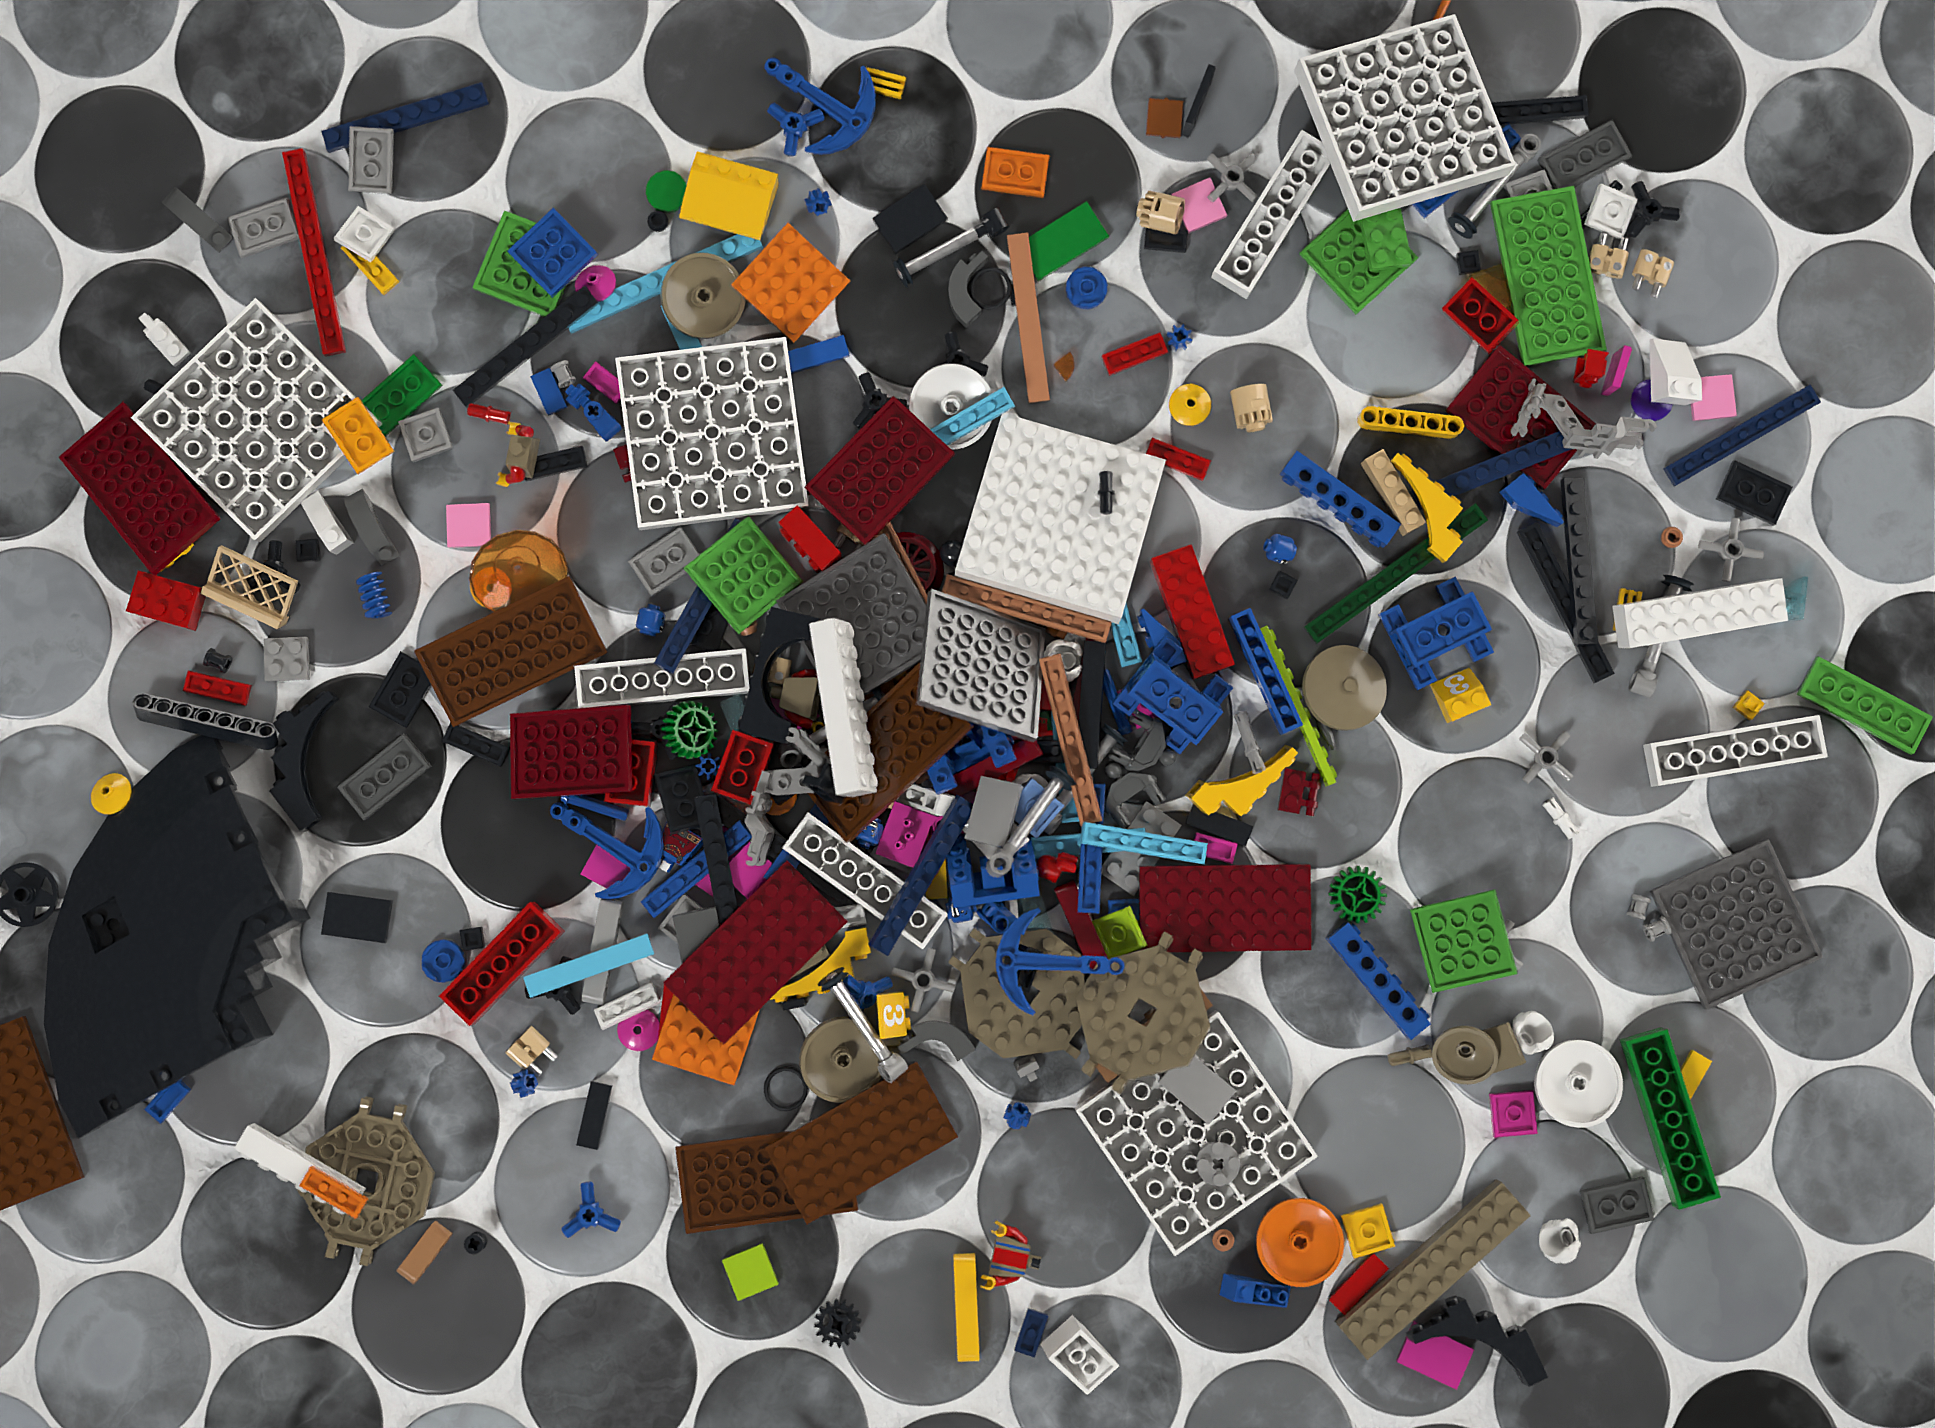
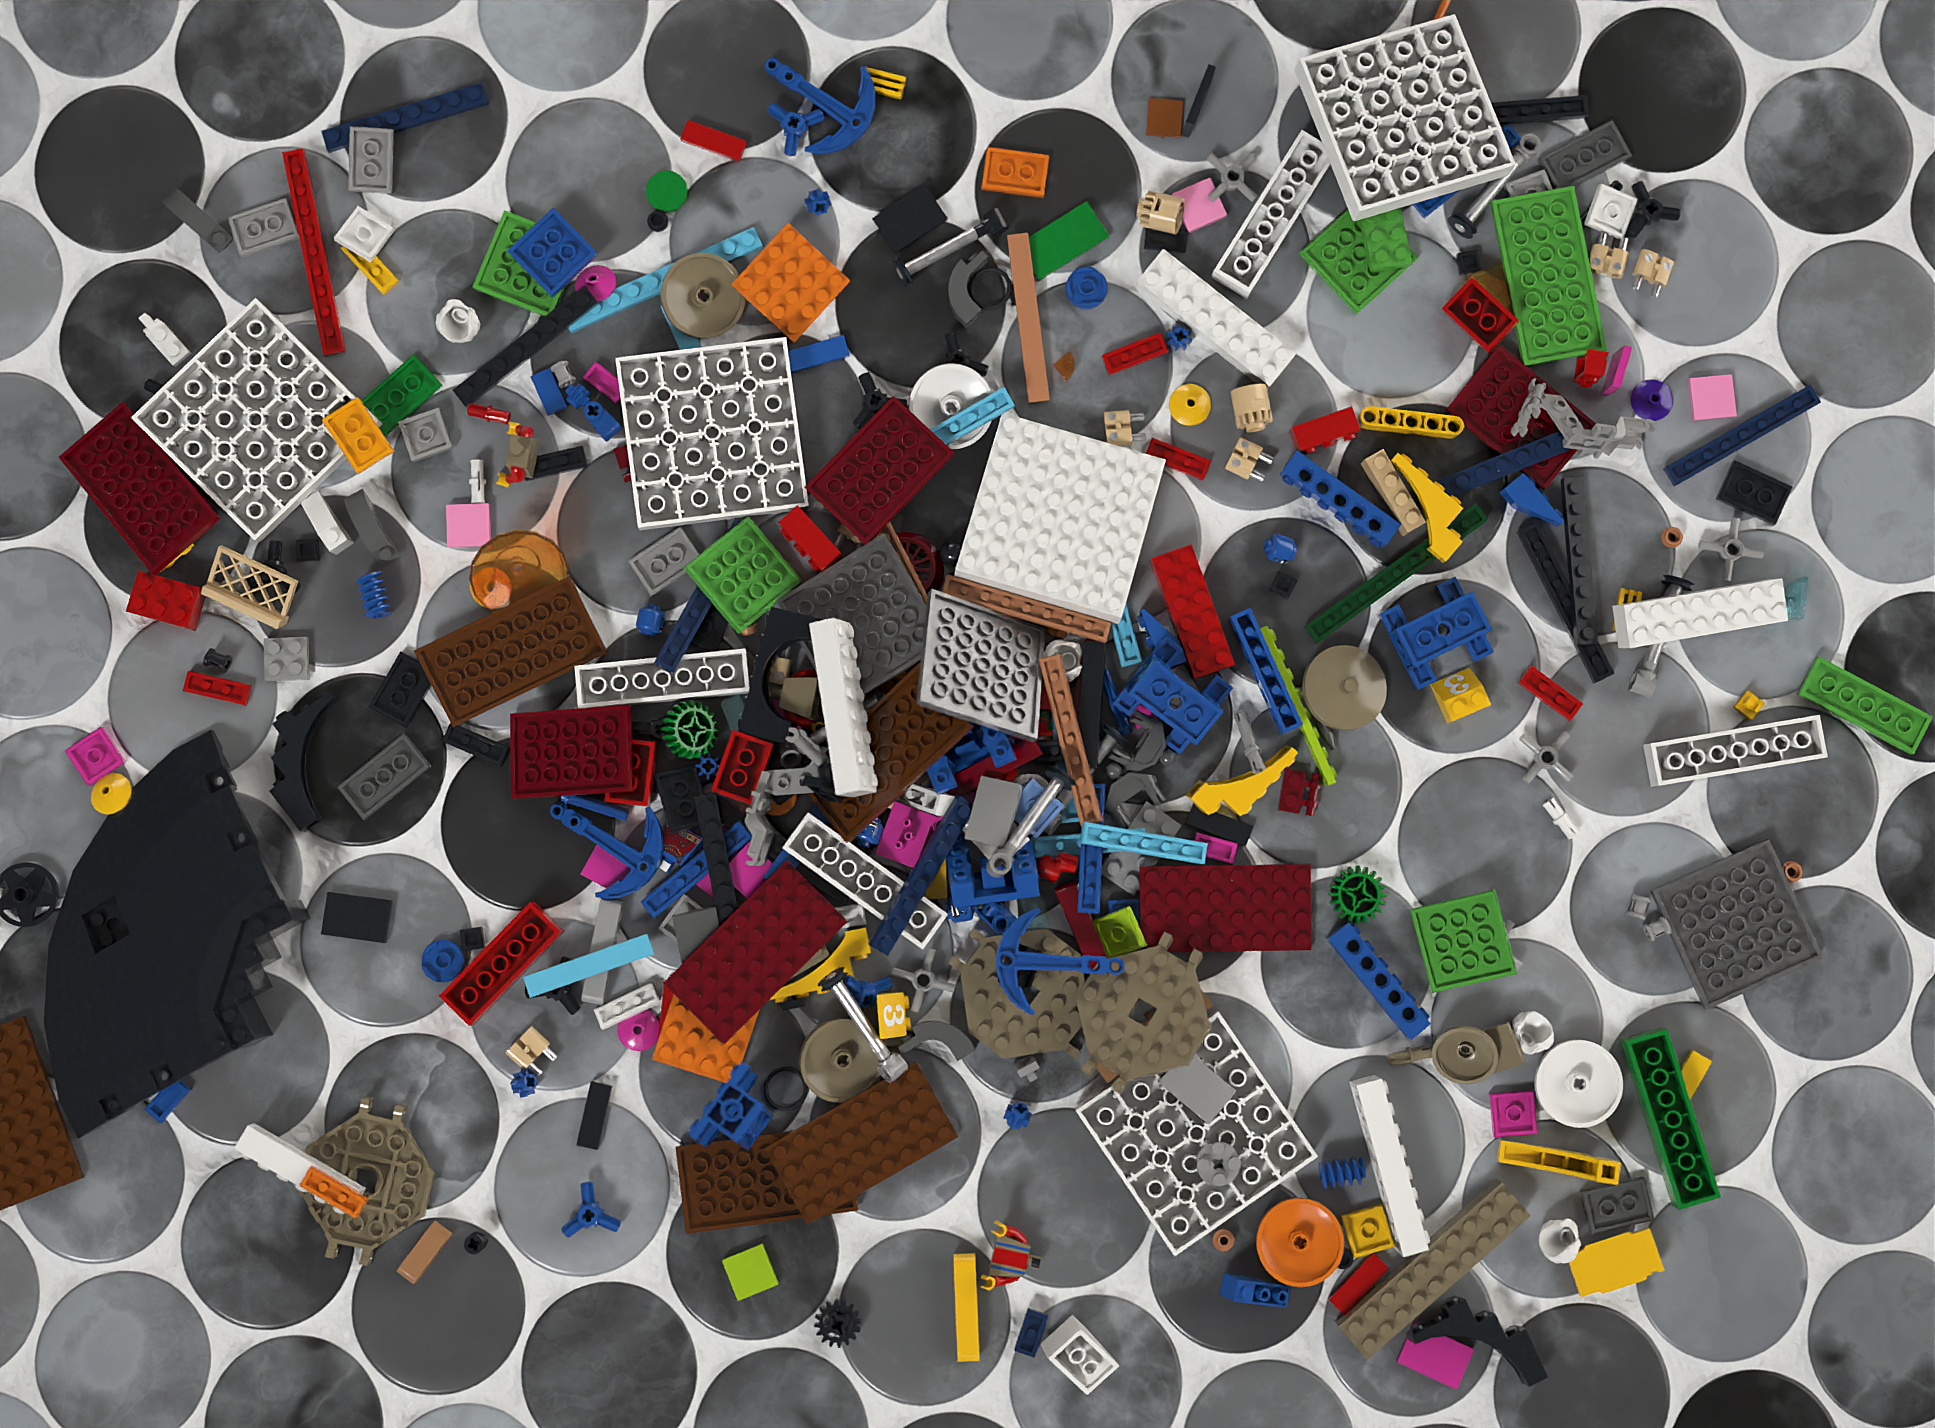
black beam [132,693,278,750] -> none
yellow slope [679,151,778,240] -> none
black axle [1097,471,1115,515] -> none
white slope [1650,338,1702,405] -> none
none -> dark pink tile [65,727,126,786]
none -> white hair [436,299,480,343]
none -> white pin [469,460,486,504]
none -> red tile [680,120,747,162]
none -> blue piece [689,1062,774,1151]
none -> tan piece [1103,410,1146,447]
none -> white brick [1135,249,1296,390]
none -> tan piece [1225,437,1274,482]
none -> red brick [1289,406,1360,455]
none -> blue piece [1318,1156,1366,1189]
none -> black plate [1337,1247,1354,1269]
none -> white brick [1349,1075,1430,1257]
none -> yellow arch [1497,1140,1621,1185]
none -> red plate [1517,665,1583,721]
none -> yellow piece [1568,1227,1664,1297]
none -> nougat plate [1782,861,1803,883]

